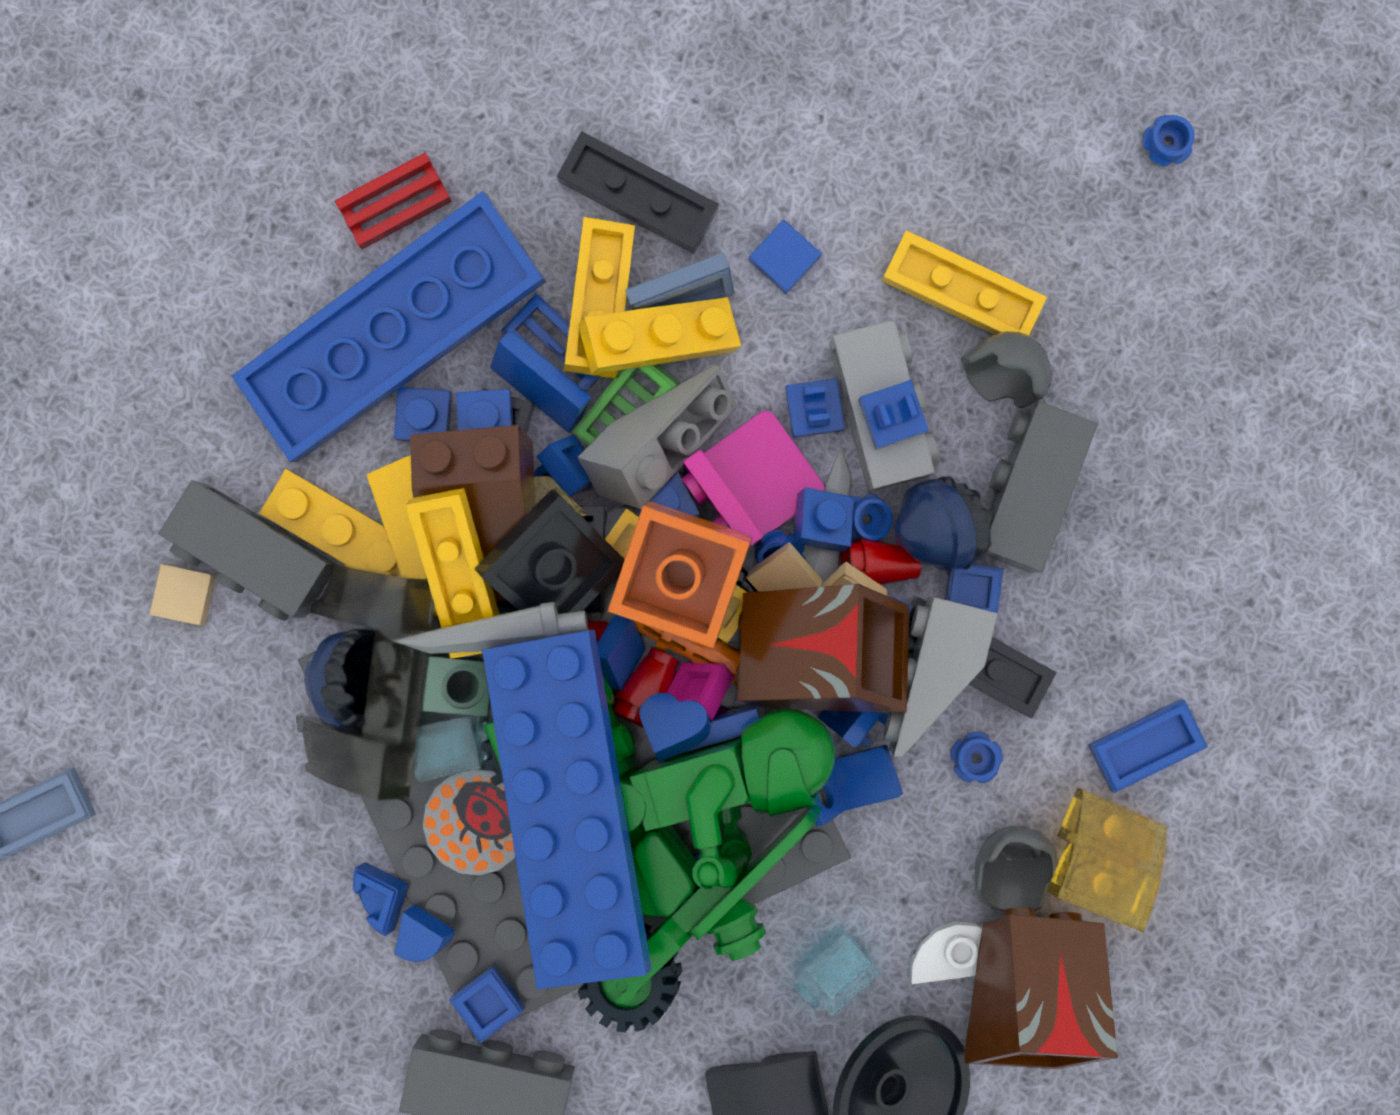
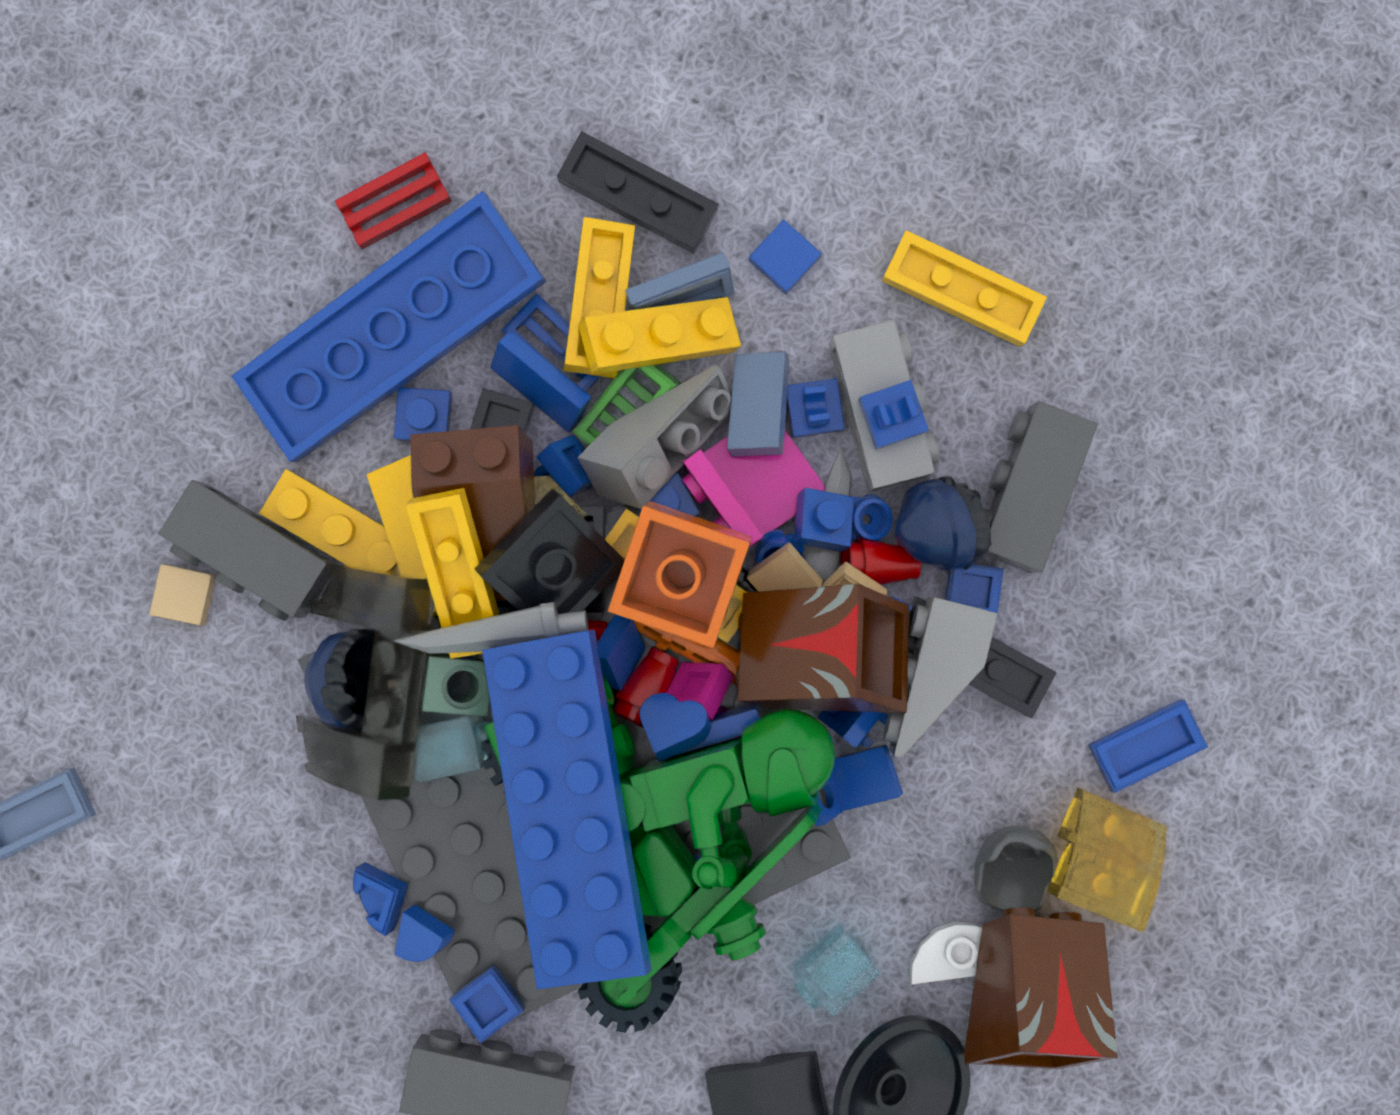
tile [423,768,515,876] -> none
blue plate [456,389,513,430] -> none
blue plate [950,732,1003,783] -> none
dark grey hair [961,331,1052,409] -> none
blue plate [1142,115,1195,166] -> none
none -> sand blue tile [727,351,790,457]

